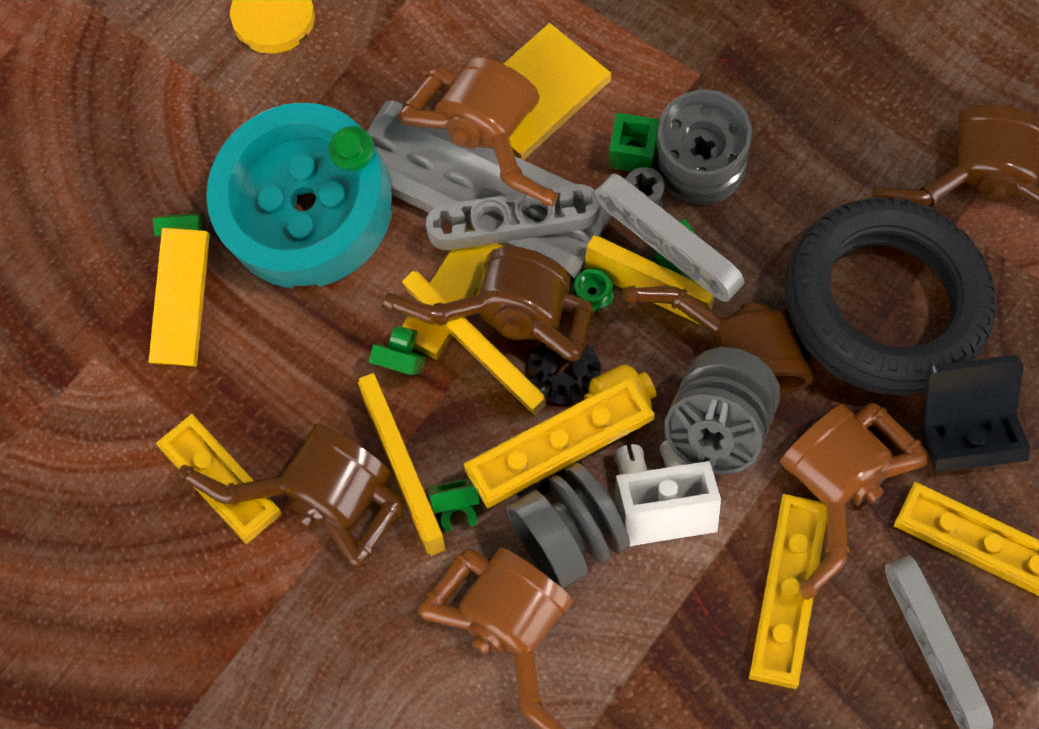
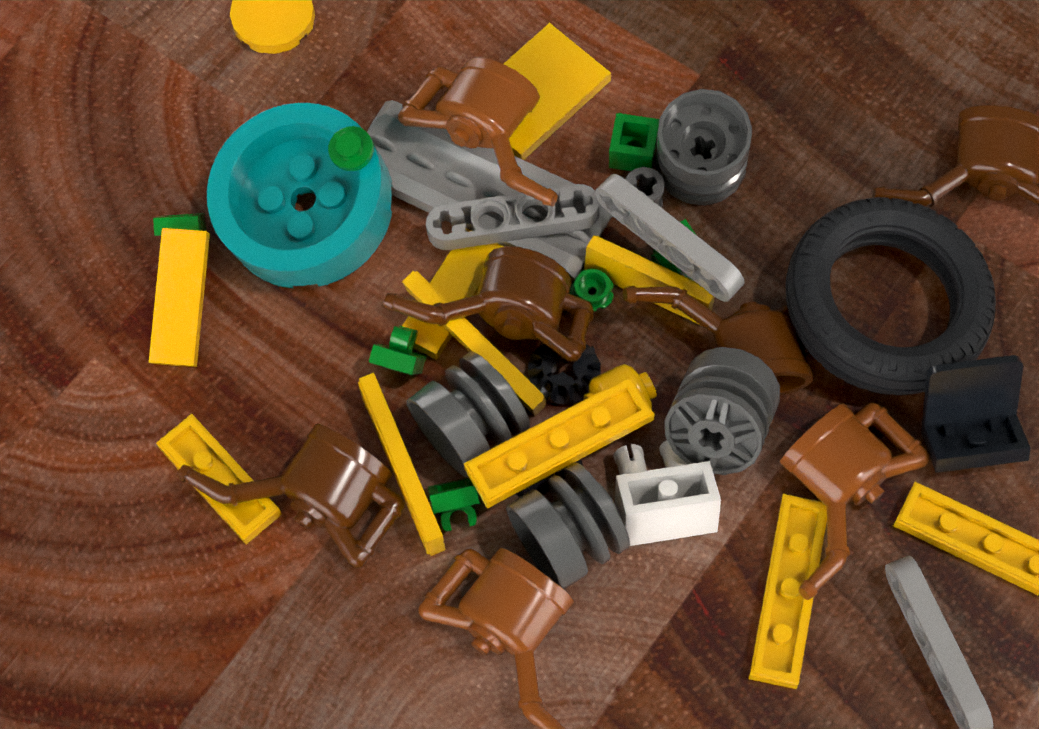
none -> dark grey wheel [406,351,530,477]

